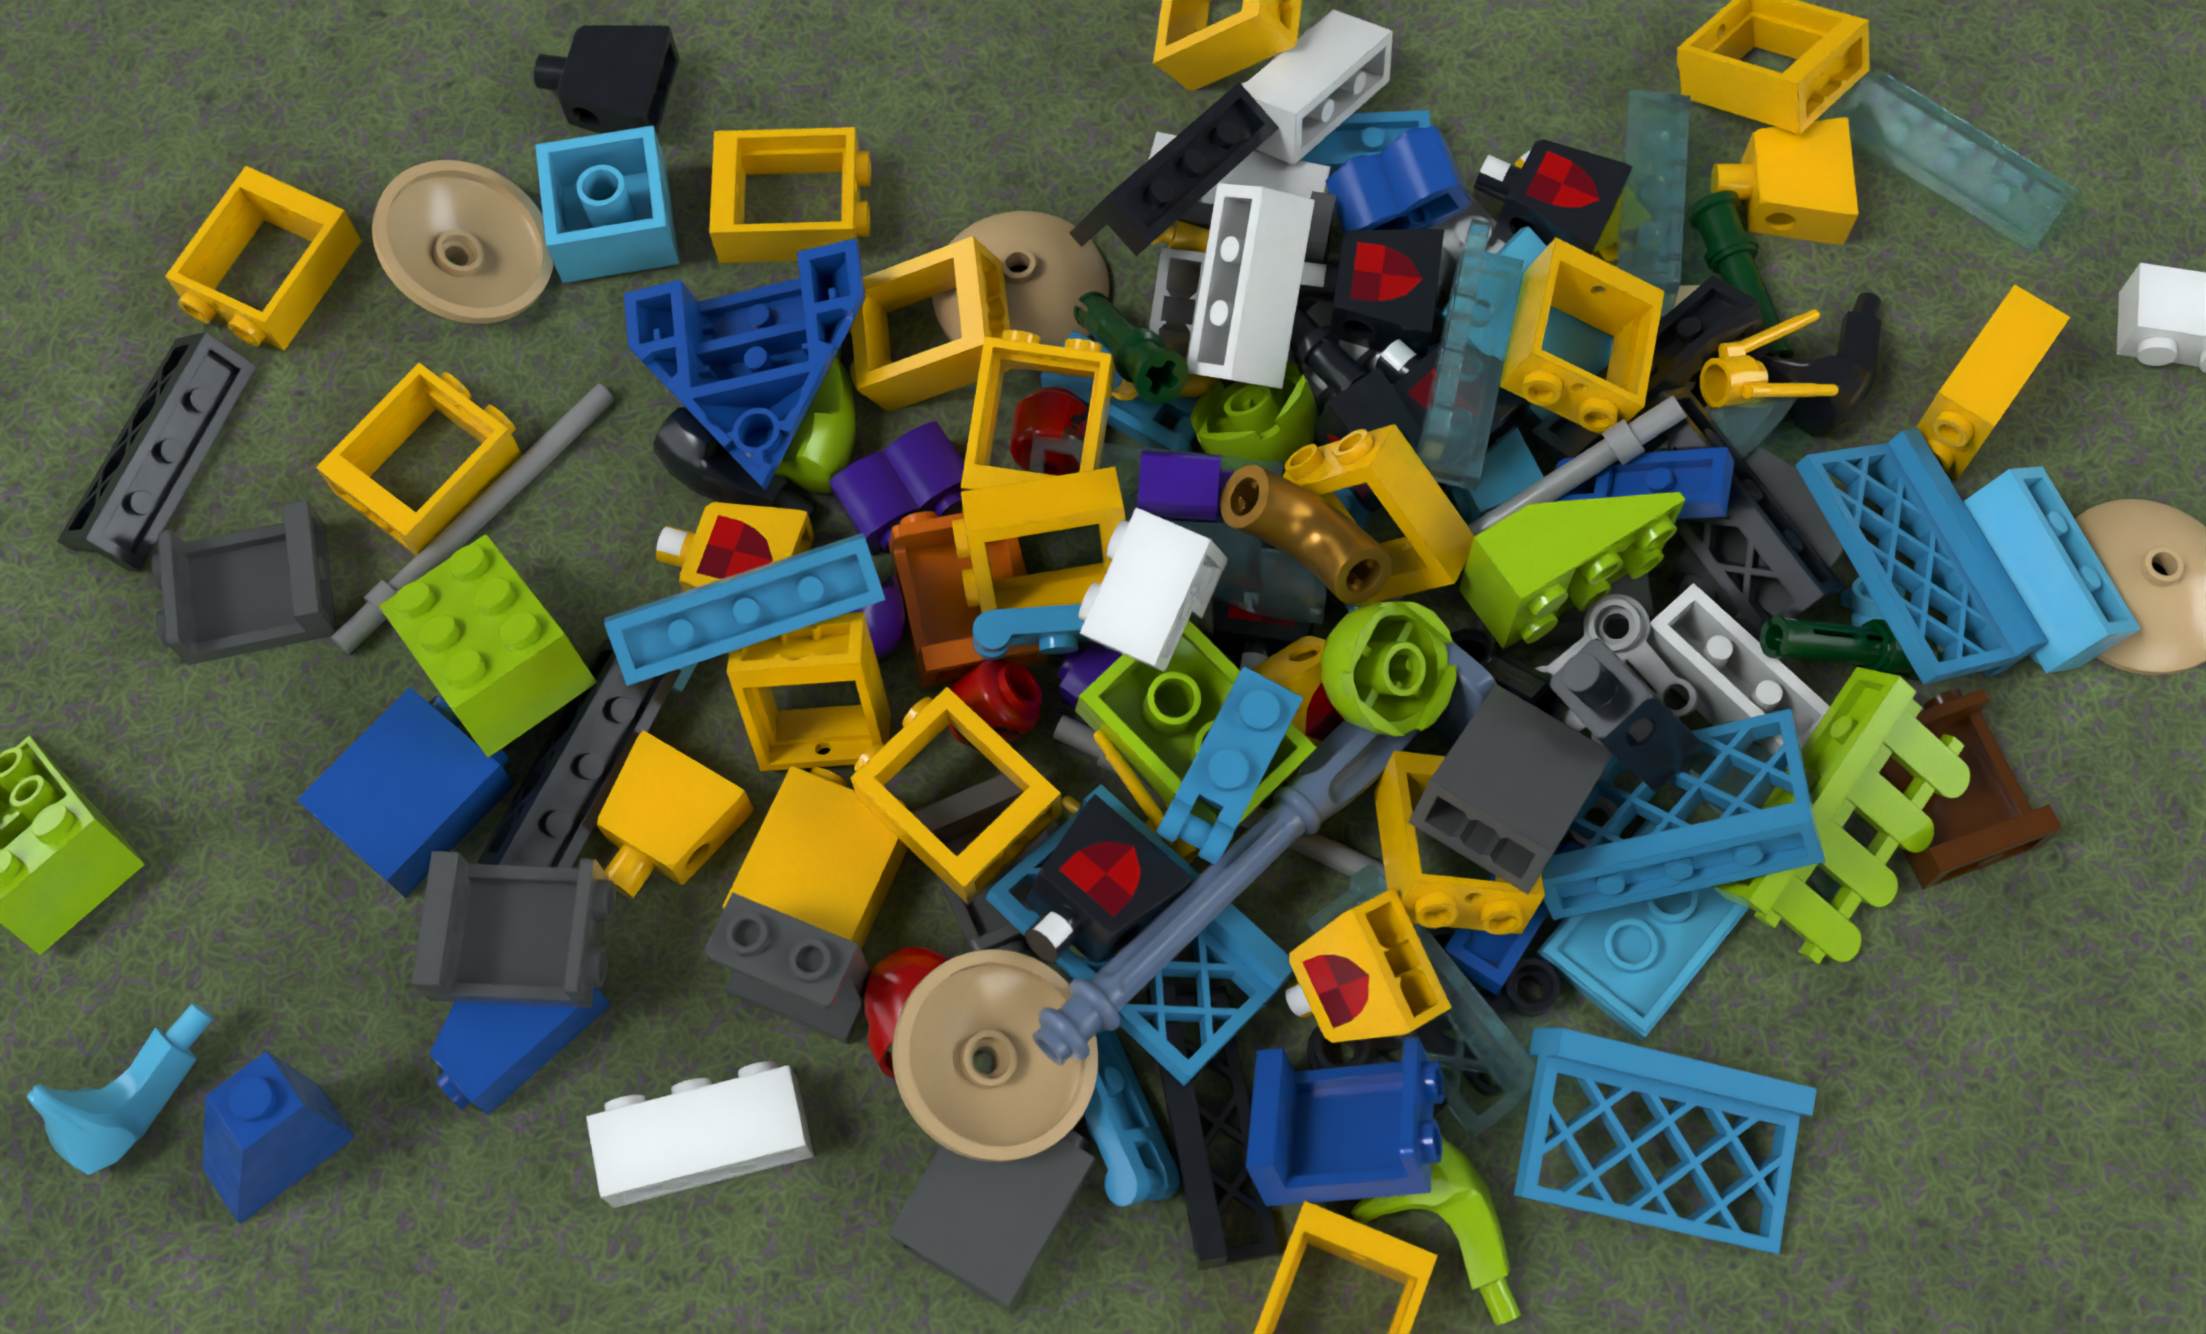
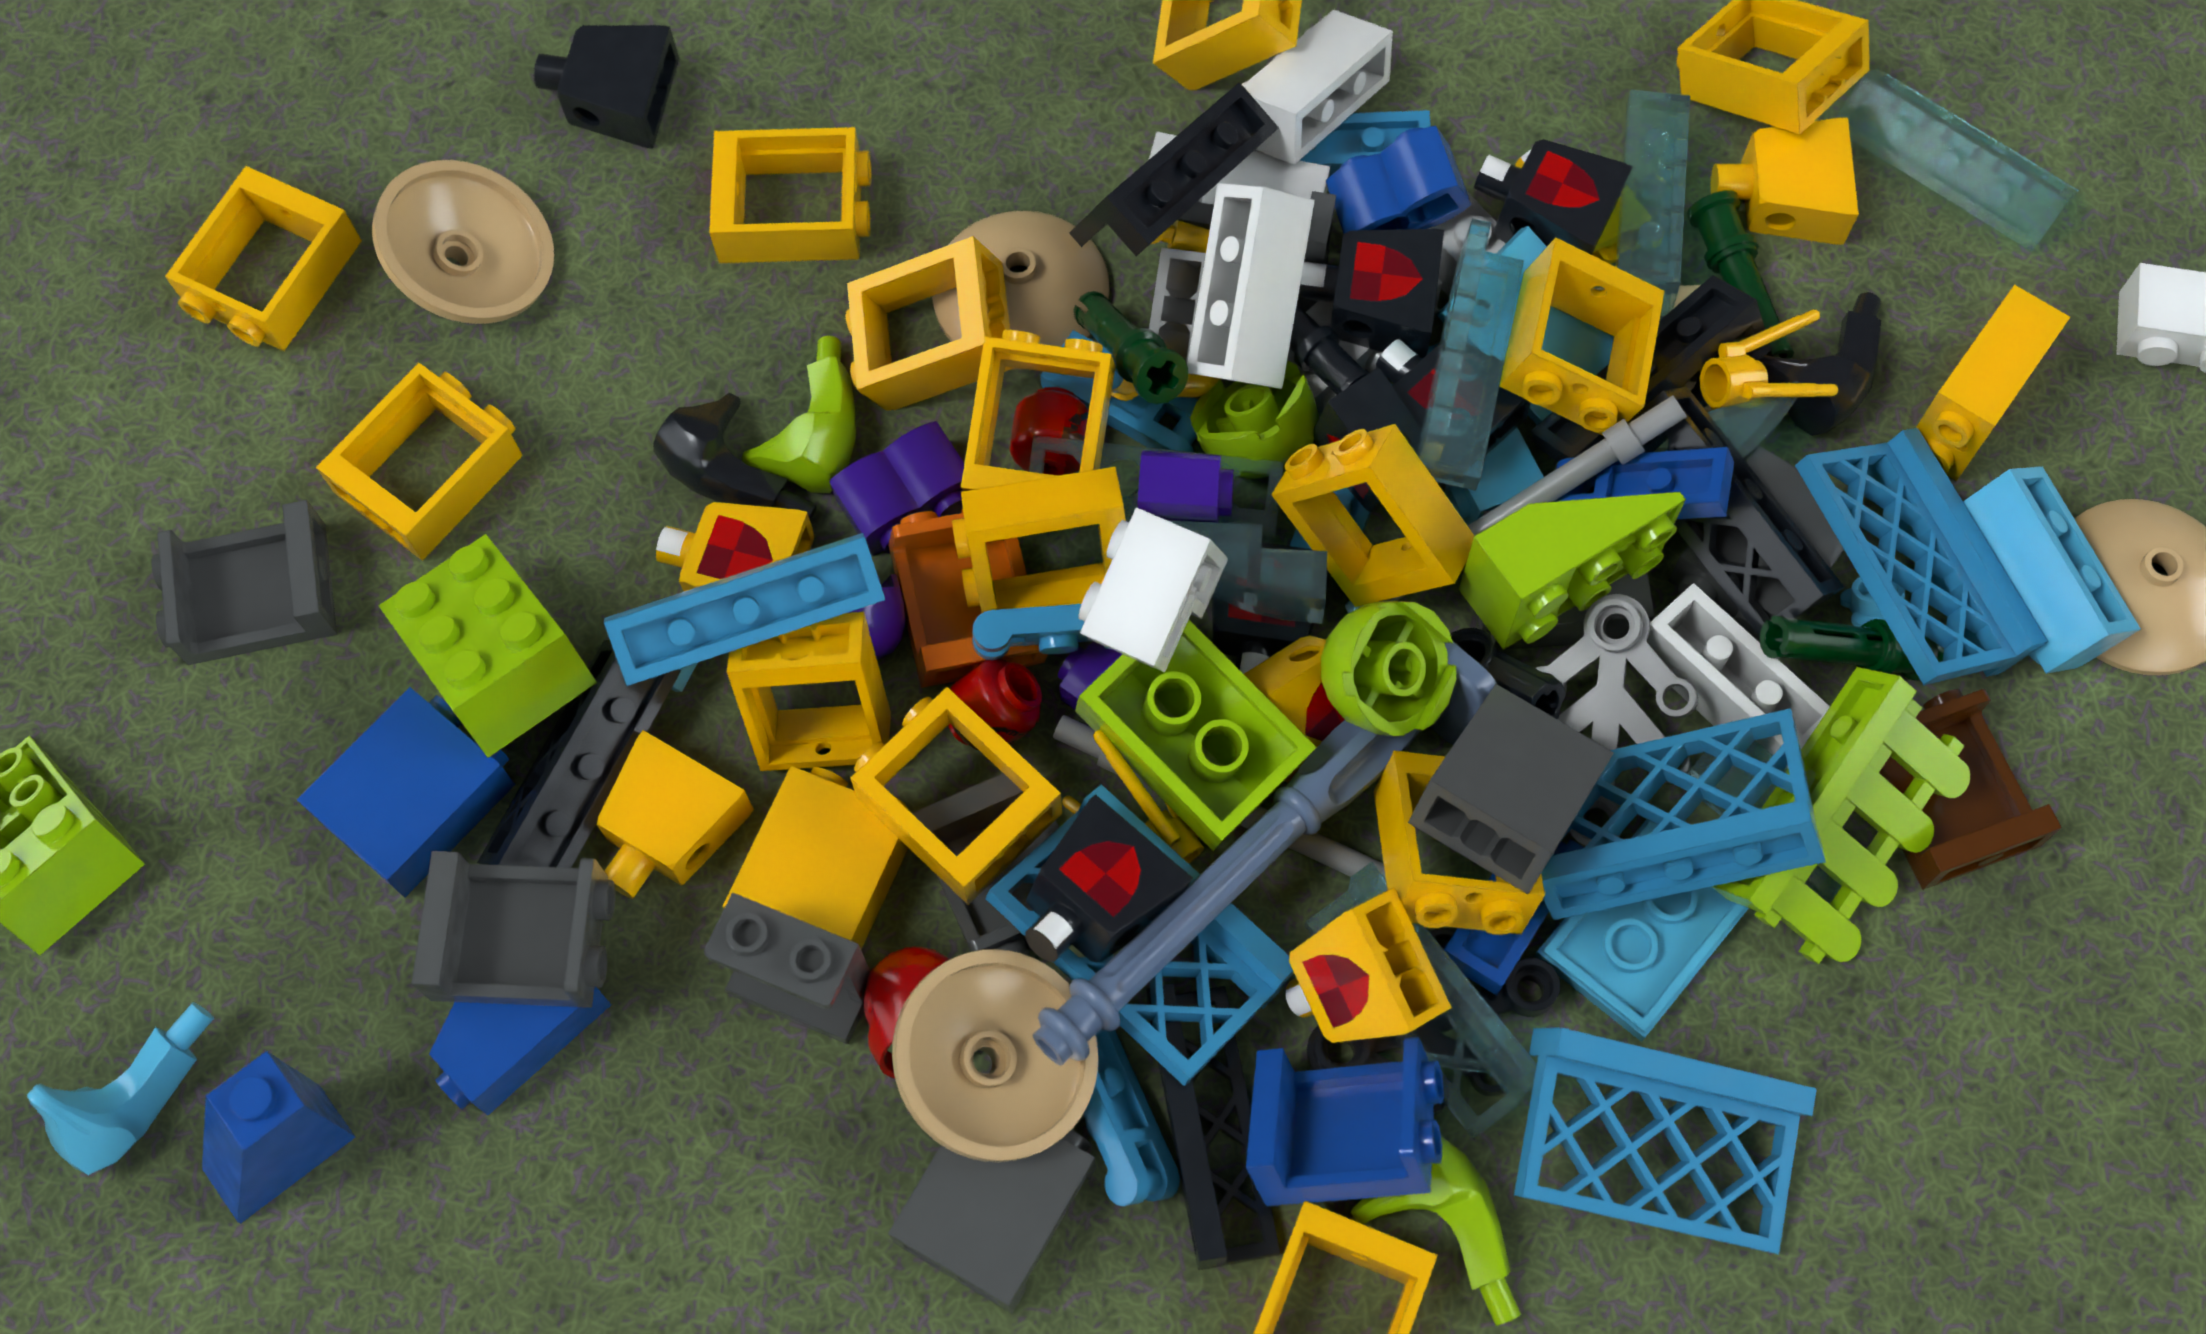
black fence [57,332,256,572] -> none
light grey bar [331,383,615,655] -> none
medium azure brick [535,126,680,283] -> none
white brick [586,1061,814,1208] -> none
blue wedge [624,238,866,491] -> none
dark azure plate [1155,666,1303,865] -> none
pearl gold cylinder [1220,465,1392,605] -> none
black torso [1549,638,1705,792] -> none

